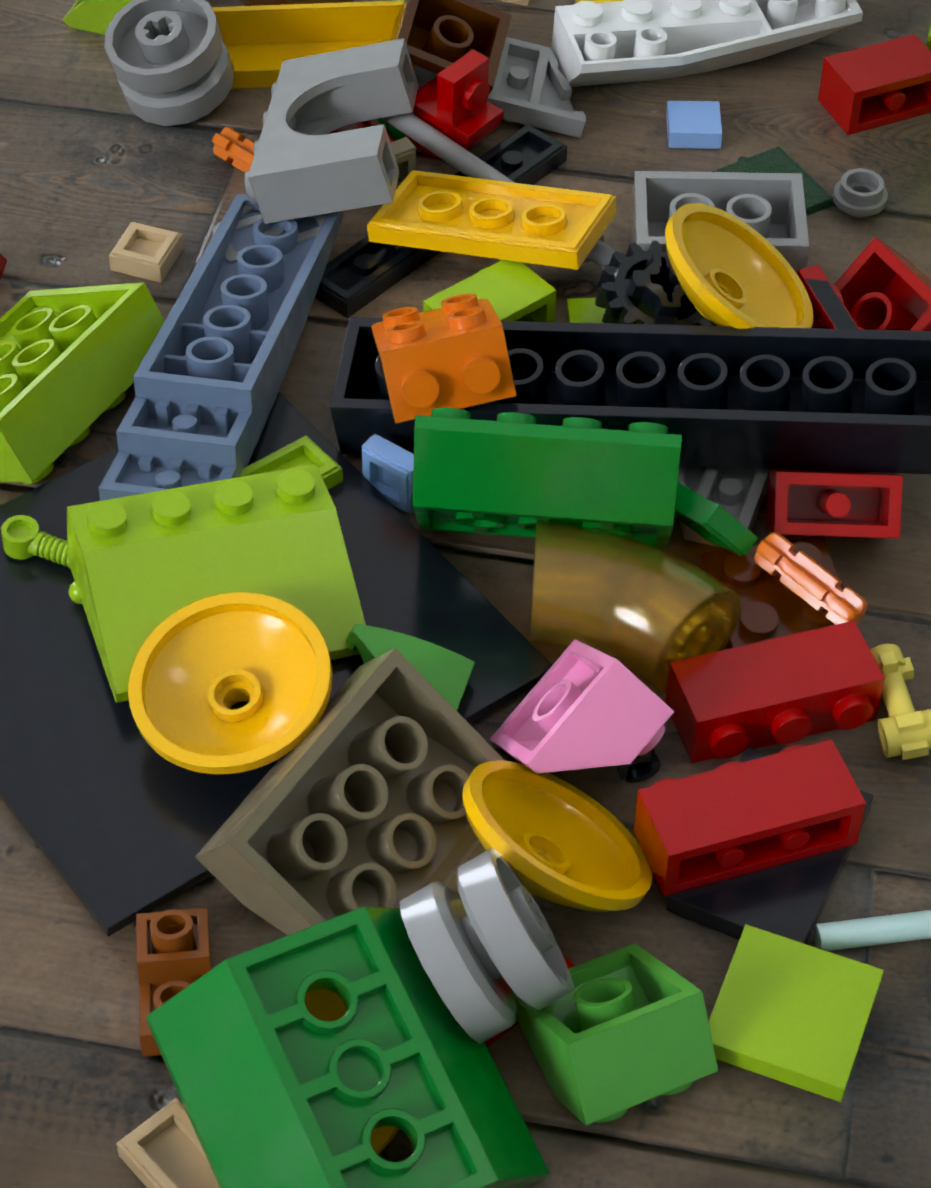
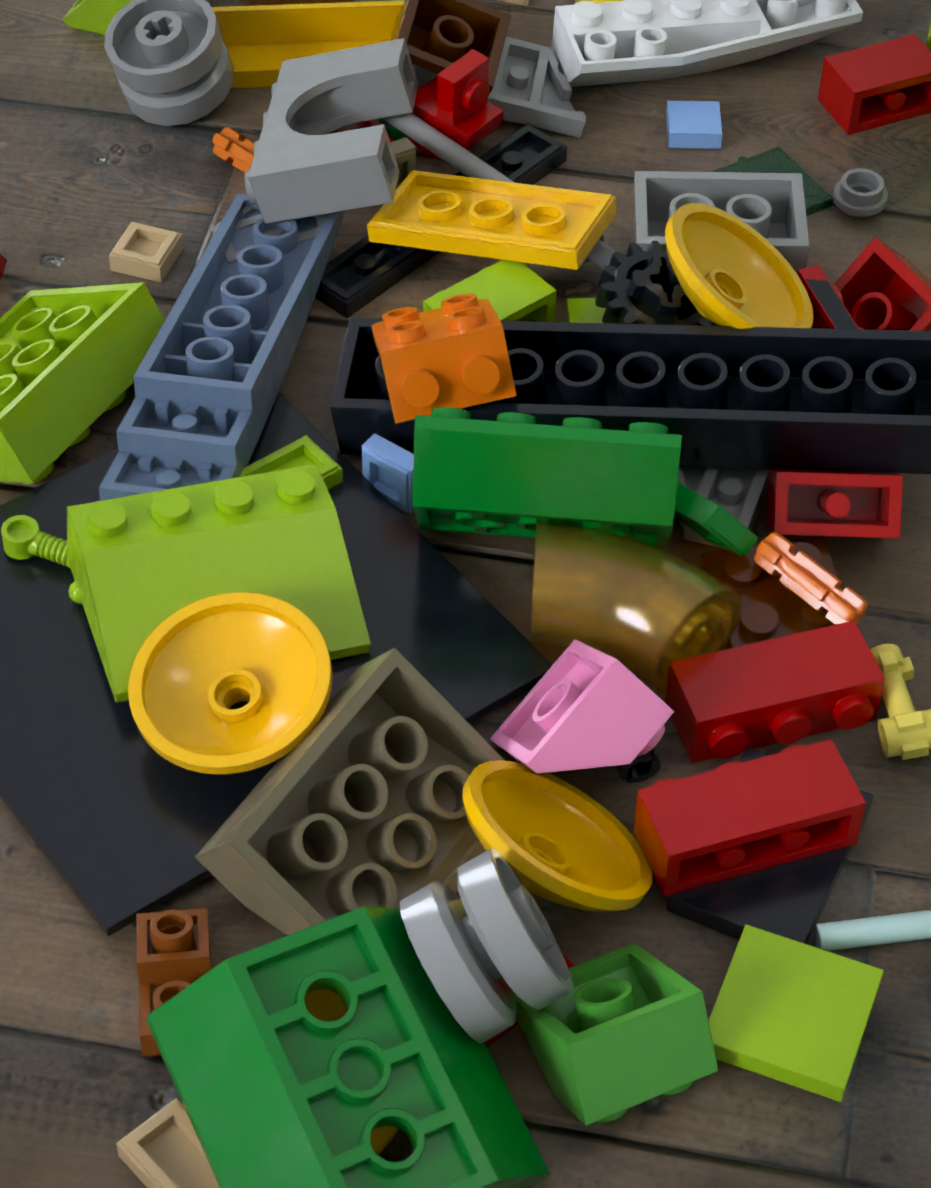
bright green slope [346,624,475,711] -> none

